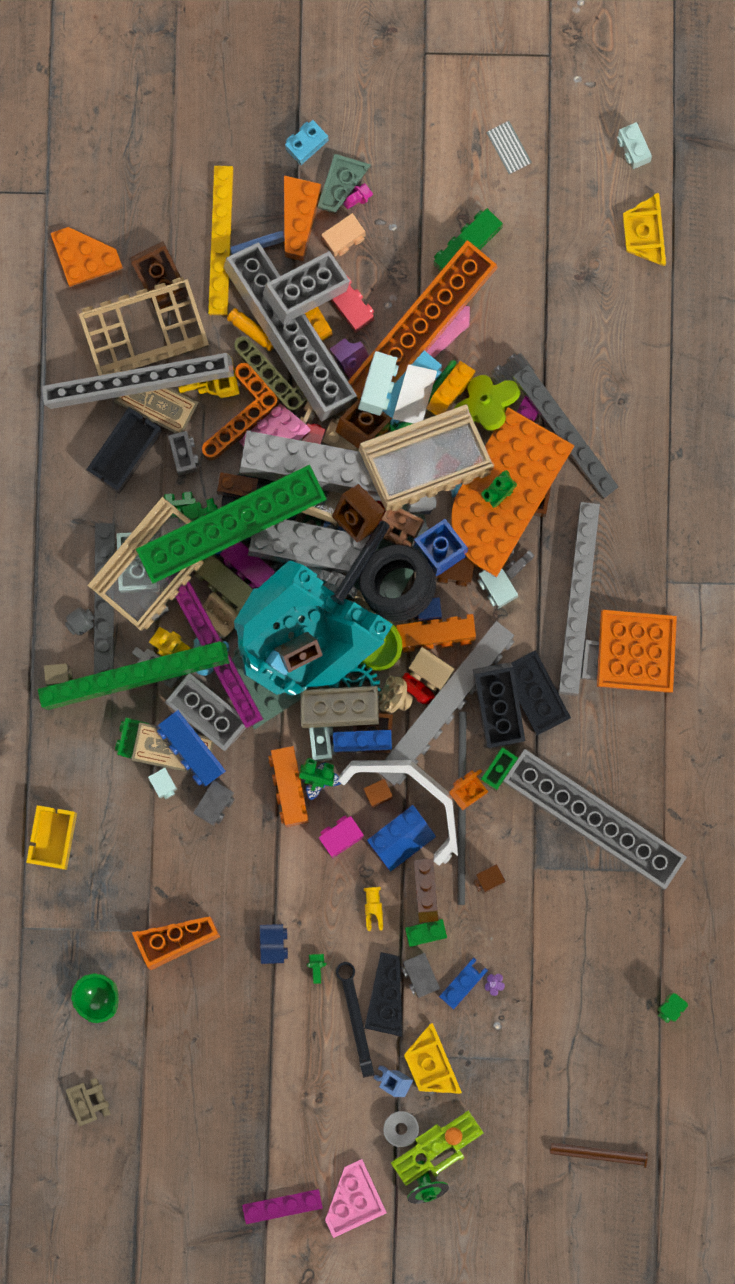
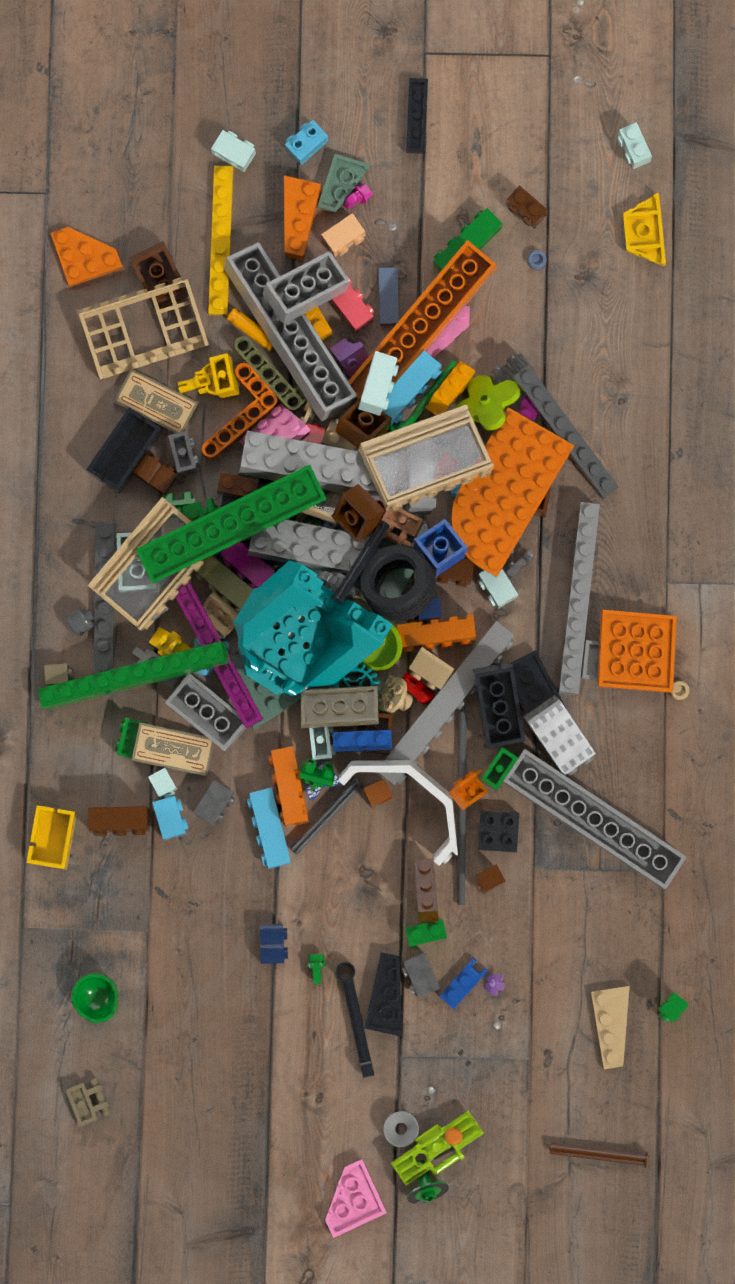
light grey brick [42,353,234,409] -> none
orange wedge [132,916,221,970] -> none
blue slope [156,710,226,787] -> none
medium blue axle [230,231,285,255] -> none
magenta plate [242,1189,323,1224] -> none
medium azure slope [265,650,288,675] -> none
brick [274,632,323,672] -> none
dark pink brick [318,815,364,859] -> none
yellow piece [364,887,383,931] -> none
blue slope [367,805,436,872] -> none
medium blue brick [373,1066,413,1097] -> none
white sticker [393,365,437,423] -> none
yellow wing [404,1023,462,1094] -> none
green hips [481,470,517,508] -> none
light grey sticker [486,121,532,174] -> none
none -> reddish brown piece [88,806,150,837]
none -> reddish brown brick [133,454,178,495]
none -> medium azure brick [152,796,189,841]
none -> light aqua brick [211,130,256,172]
none -> medium azure brick [247,788,291,869]
none -> dark grey axle [290,777,364,855]
none -> sand blue tile [379,267,399,325]
none -> black plate [406,78,428,154]
none -> black brick [478,811,519,853]
none -> reddish brown brick [506,185,548,229]
none -> slope [523,695,596,776]
none -> sand blue tile [528,250,547,270]
none -> tan wing [591,986,630,1069]
none -> tan tile [670,681,690,701]

